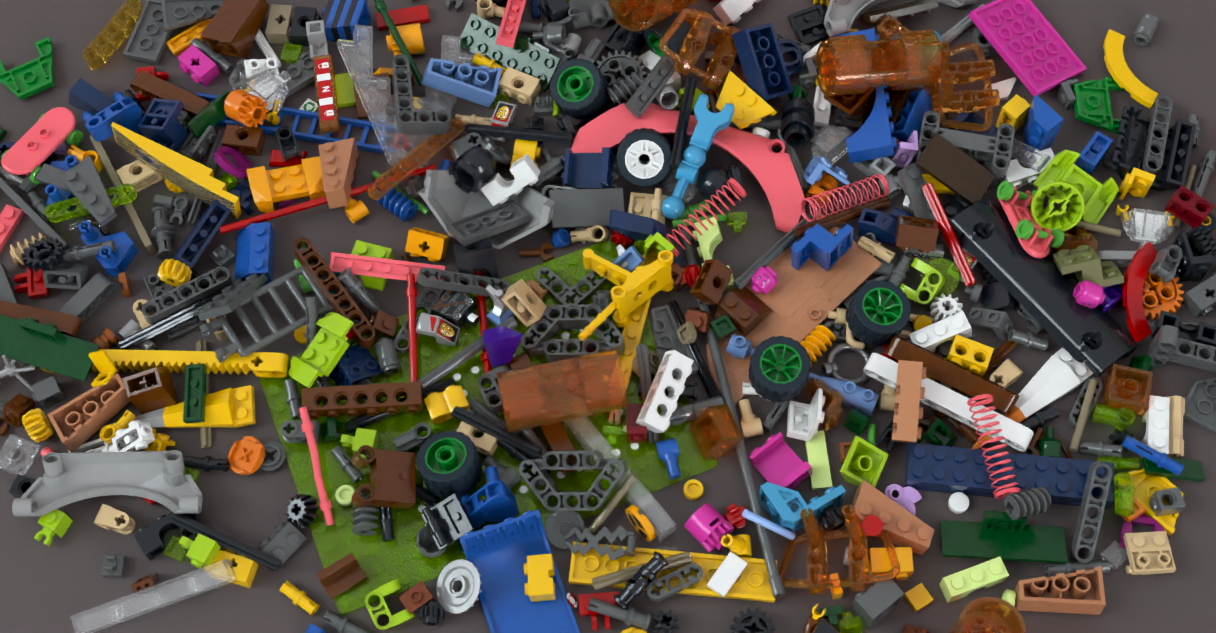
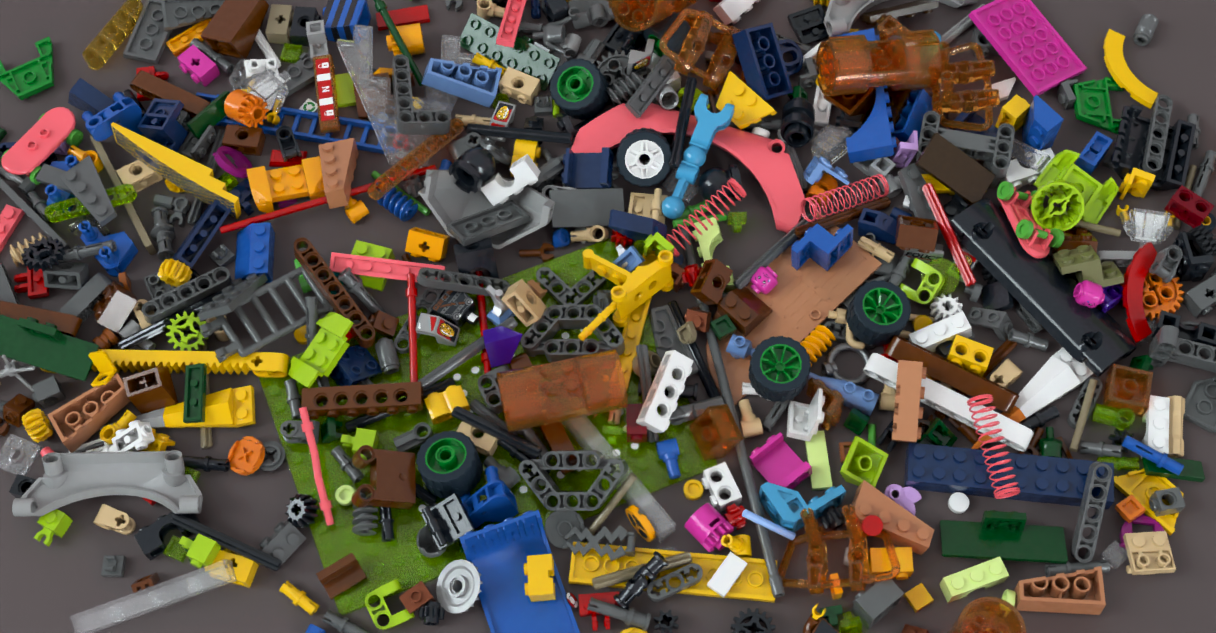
dark grey piece [1004,486,1051,520] -> none
clear neon green piece [1114,472,1135,516] -> none
none -> slope [93,281,138,333]
none -> lime gear [166,311,209,351]
none -> light grey slope [626,39,655,75]
none -> white brick [701,462,742,512]

